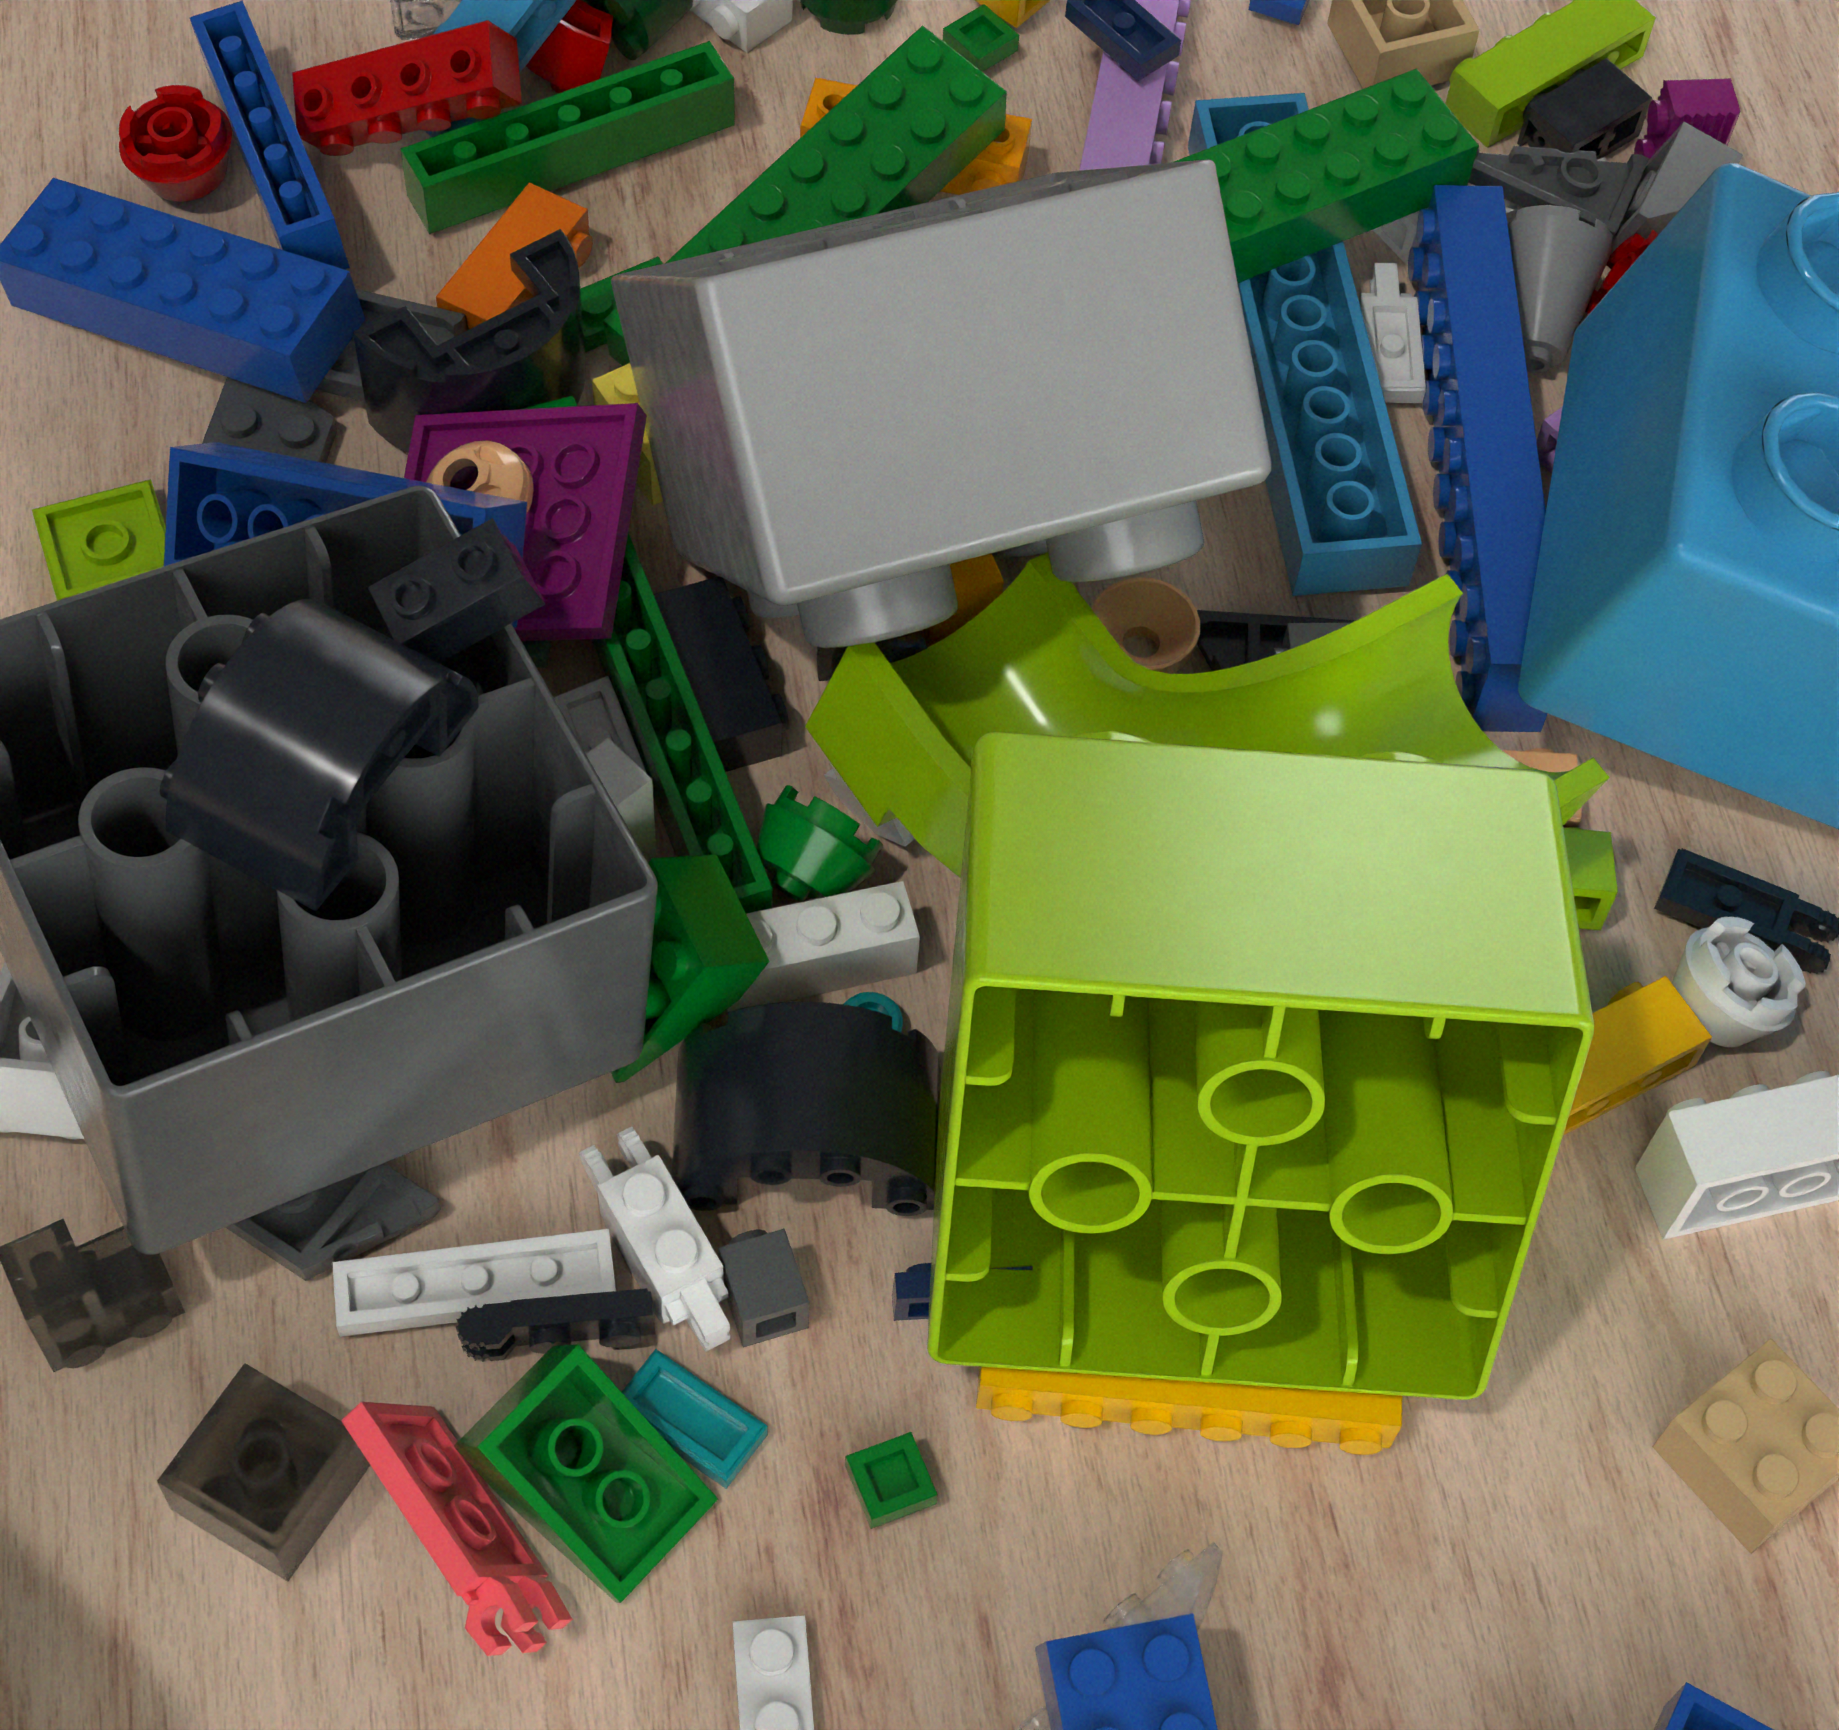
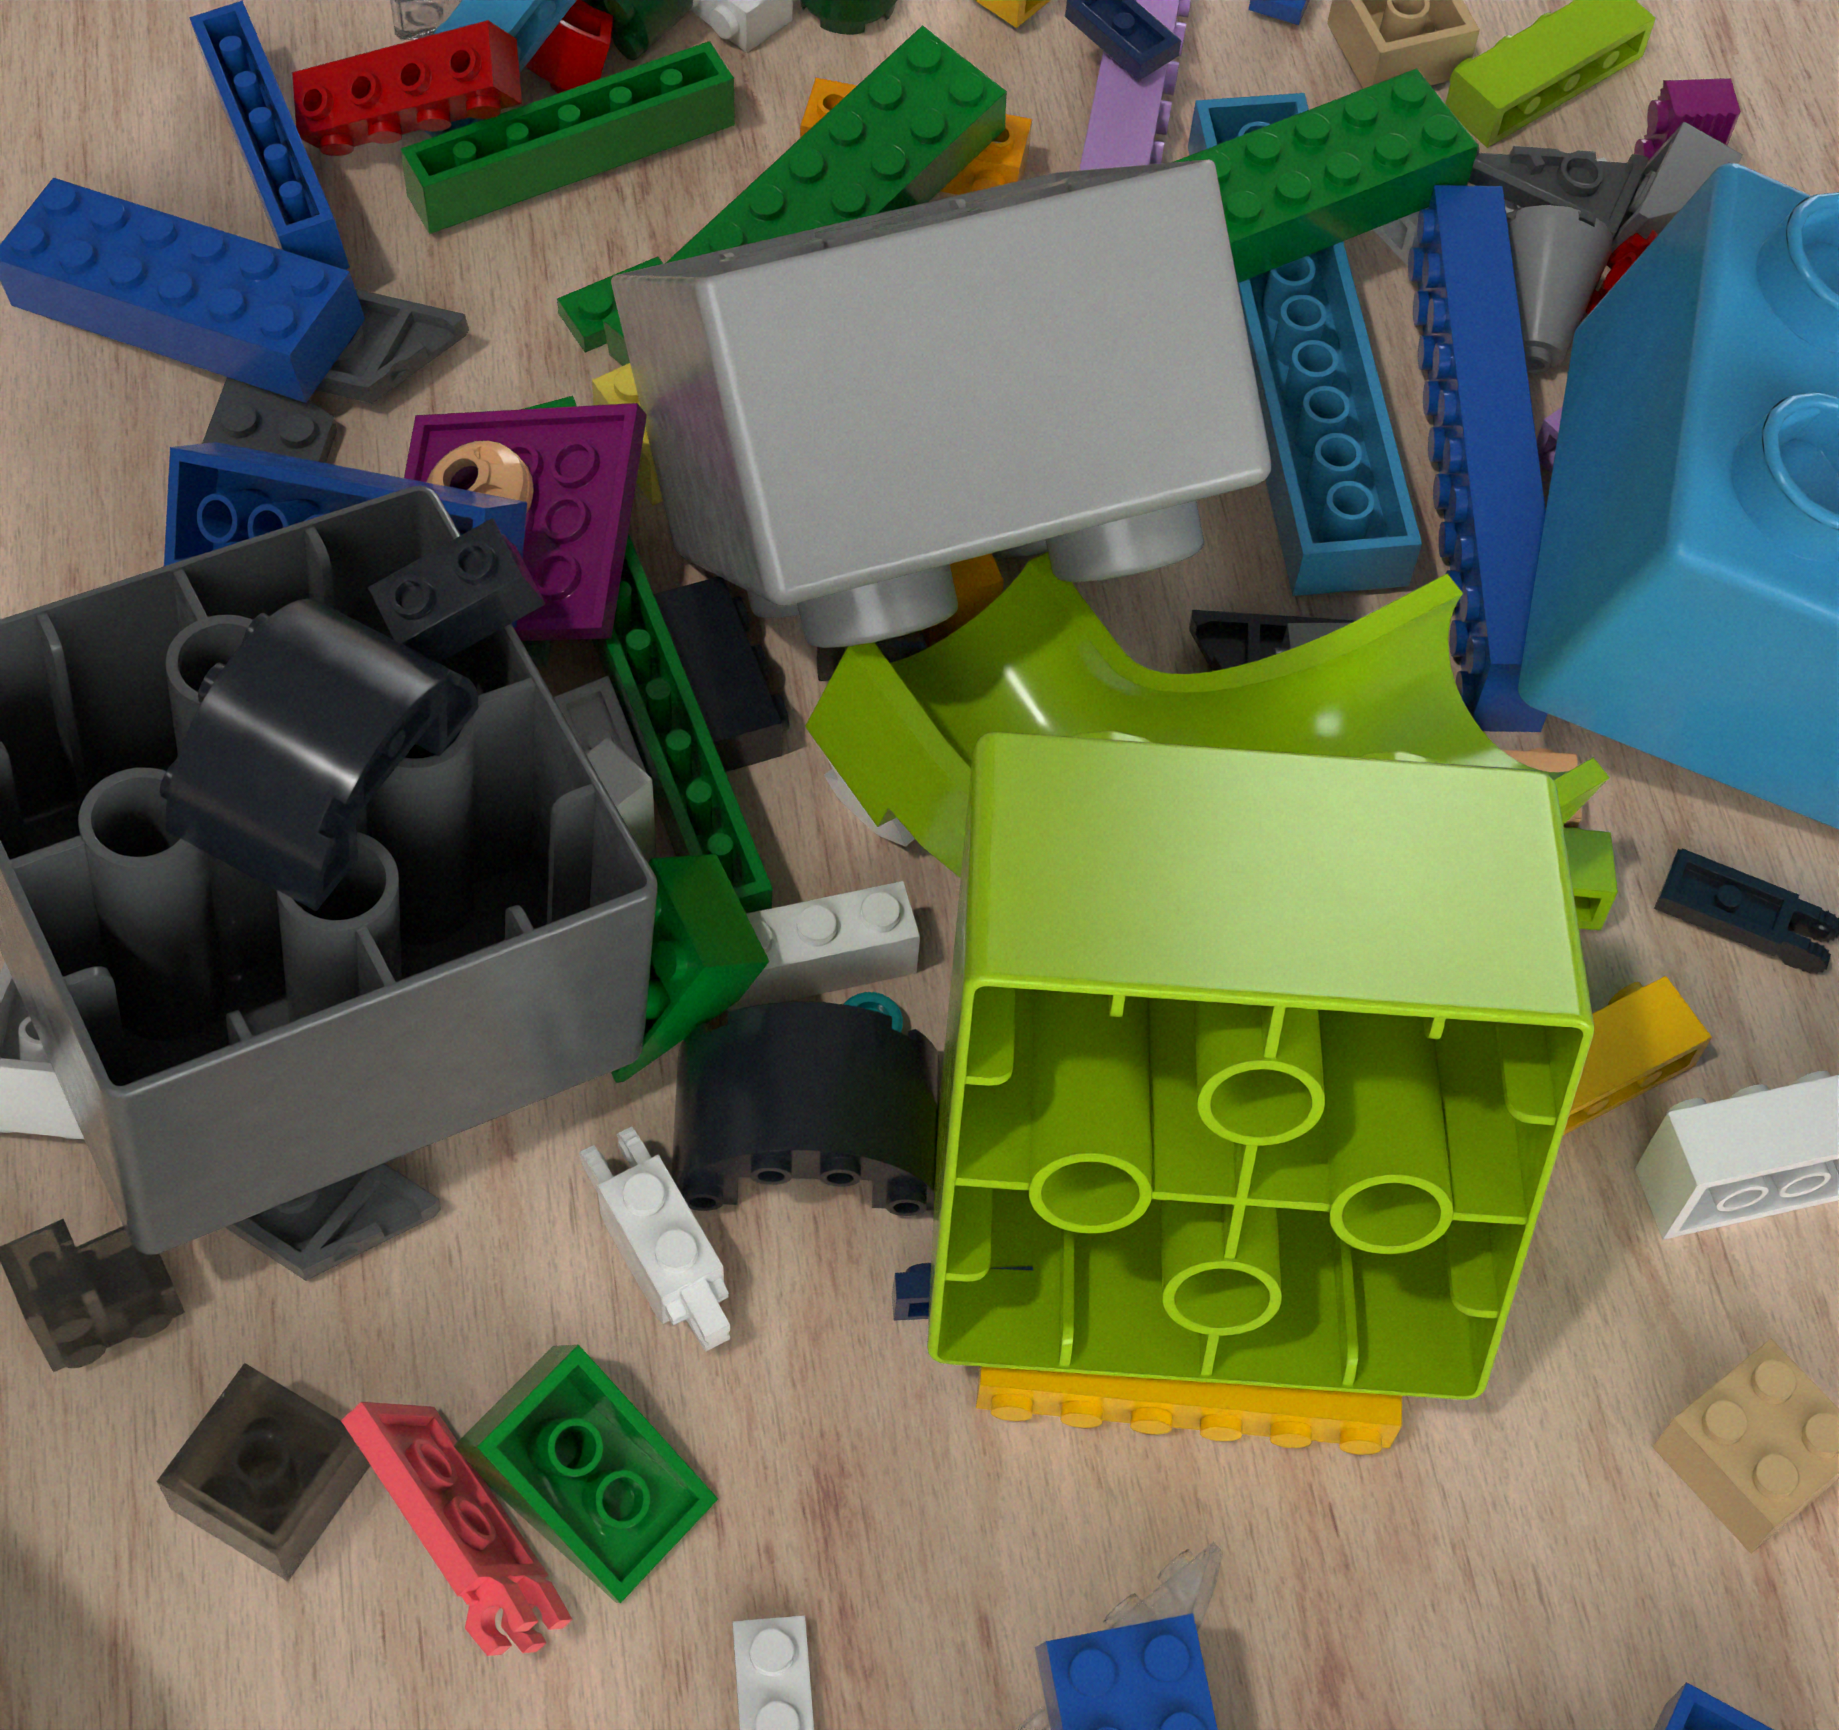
lime tile [32,479,166,601] -> none
red cone [119,85,232,202] -> none
white plate [332,1229,616,1337] -> none
black cylinder [353,229,586,453] -> none
orange brick [436,182,593,329] -> none
black hinge [456,1288,656,1362] -> none
teal tile [622,1349,768,1489] -> none
dark grey brick [718,1228,810,1348] -> none
green cone [756,785,883,902] -> none
green plate [845,1432,938,1529] -> none
green plate [942,4,1020,72] -> none
light nougat piece [1092,577,1200,674] -> none
white hinge [1359,263,1426,403] -> none
black hinge [1517,58,1652,159] -> none
white cone [1672,917,1806,1048] -> none

